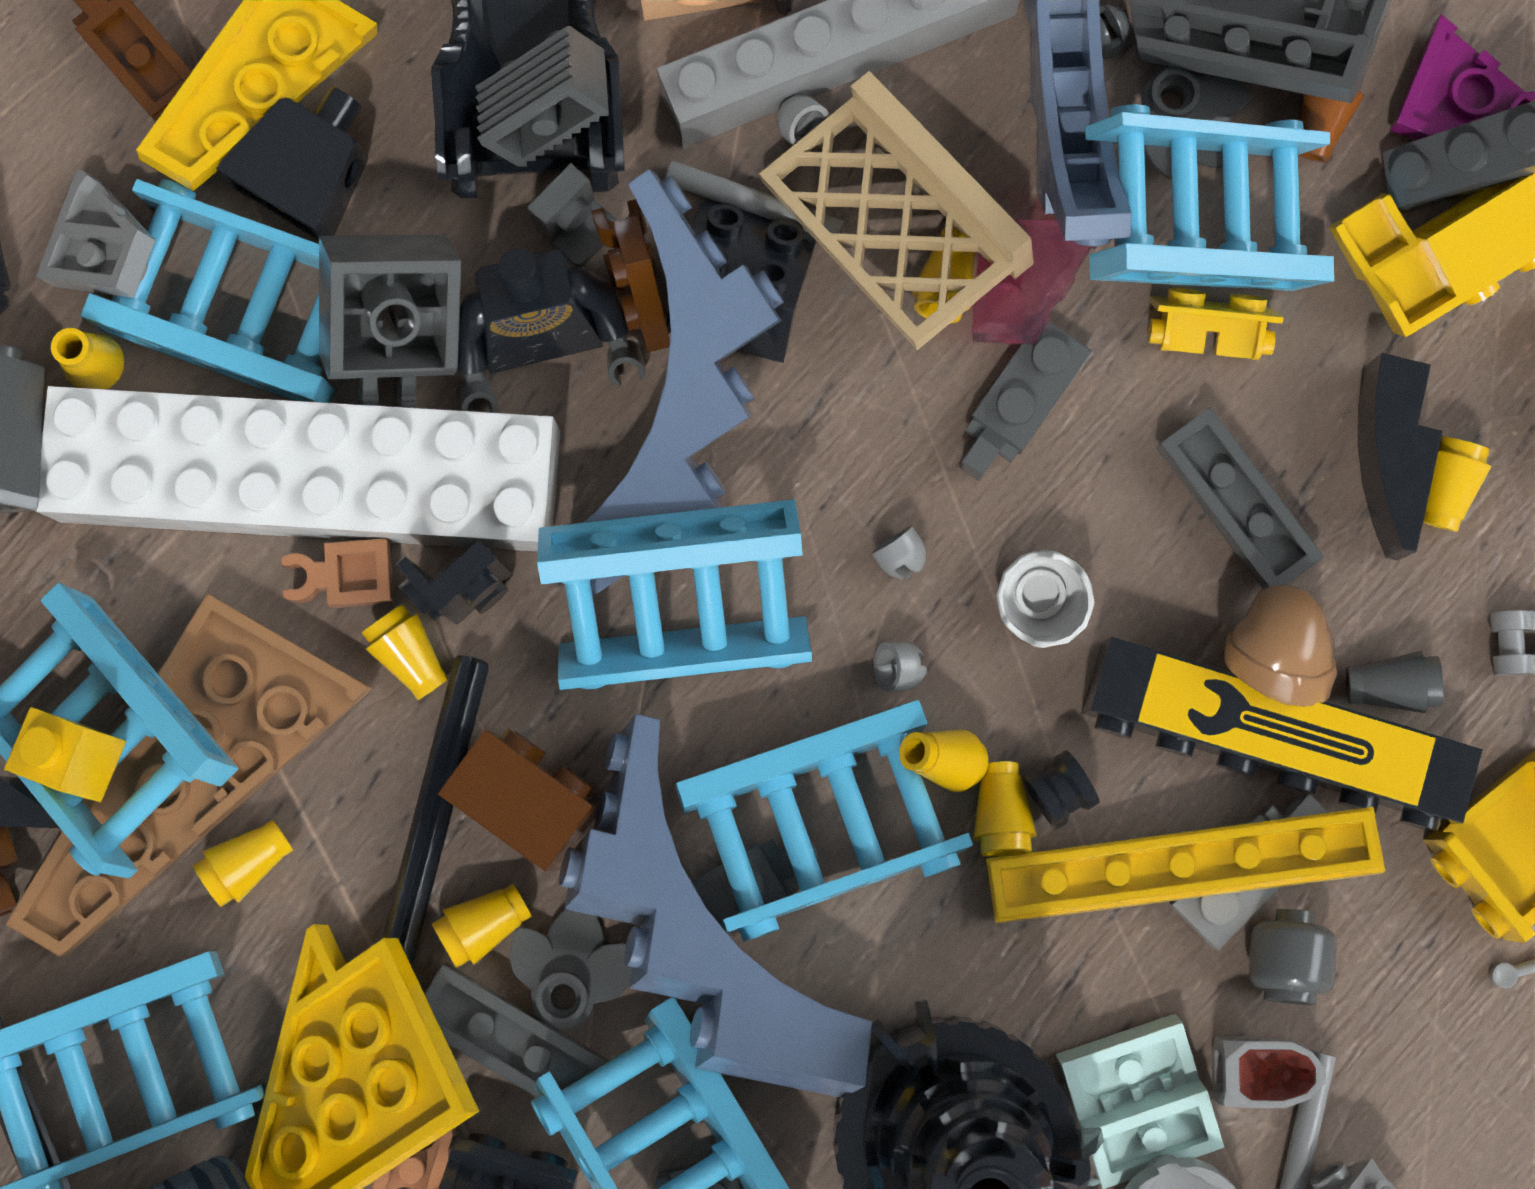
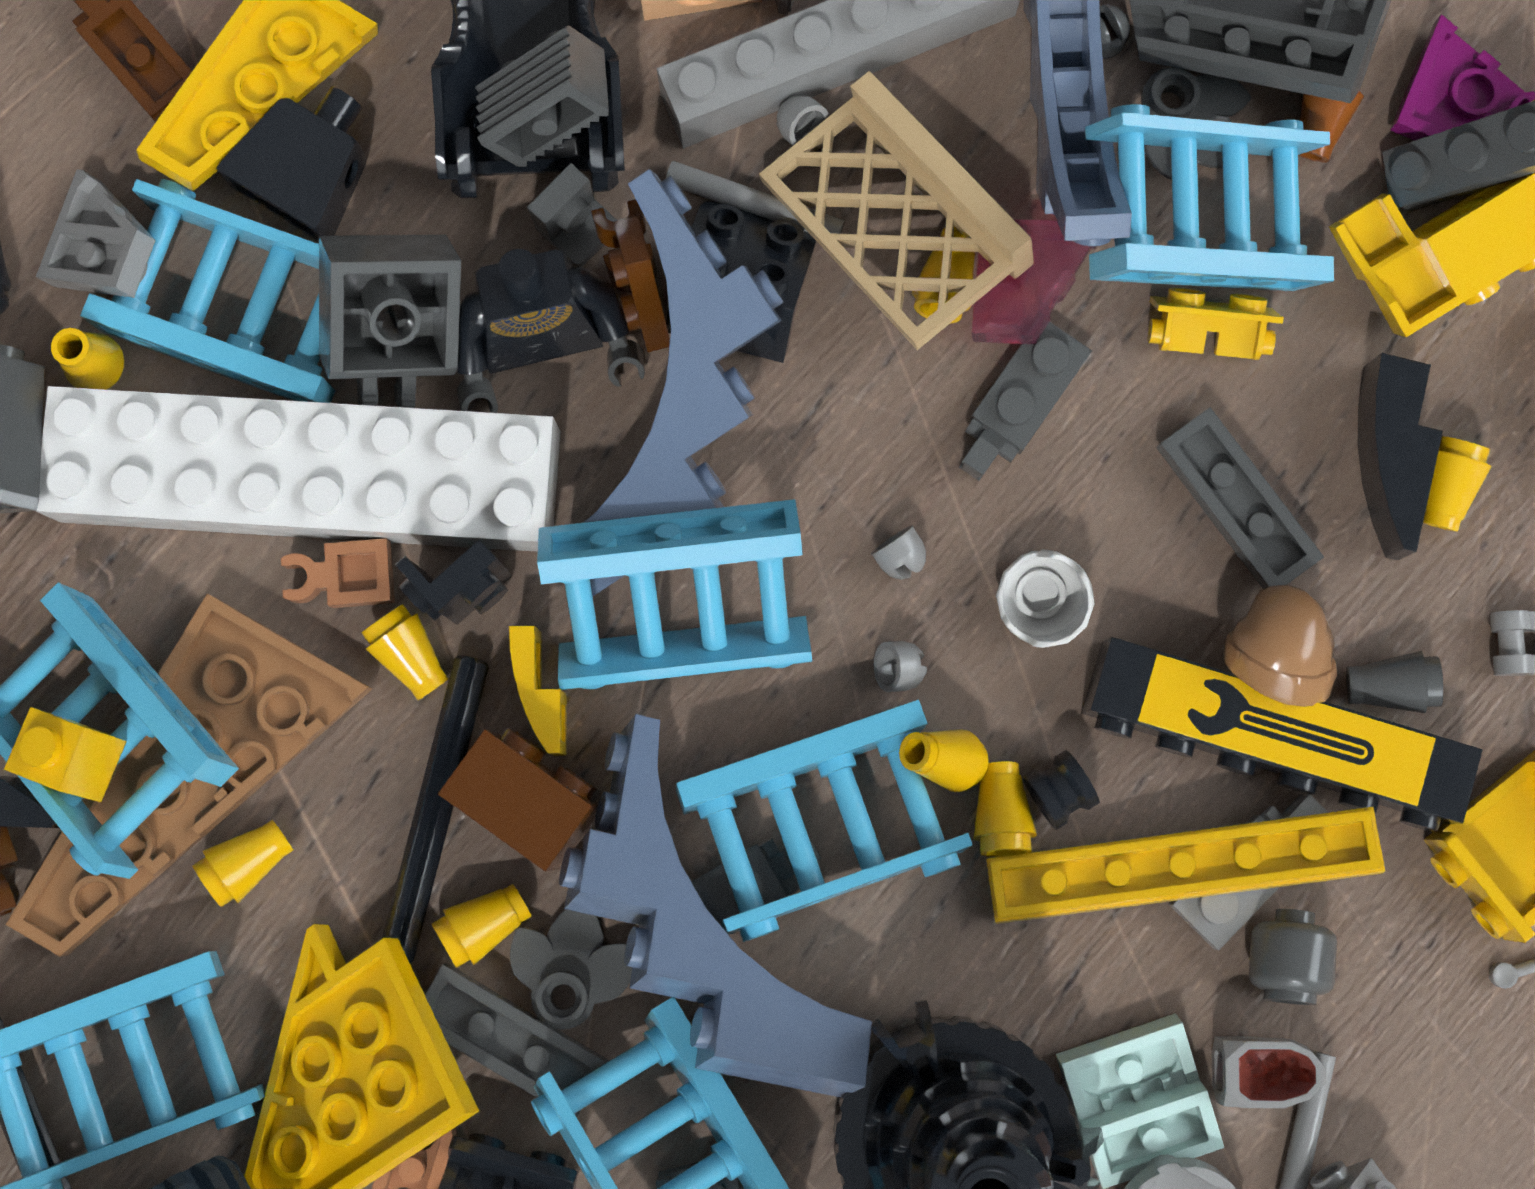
none -> yellow slope [509,626,567,756]

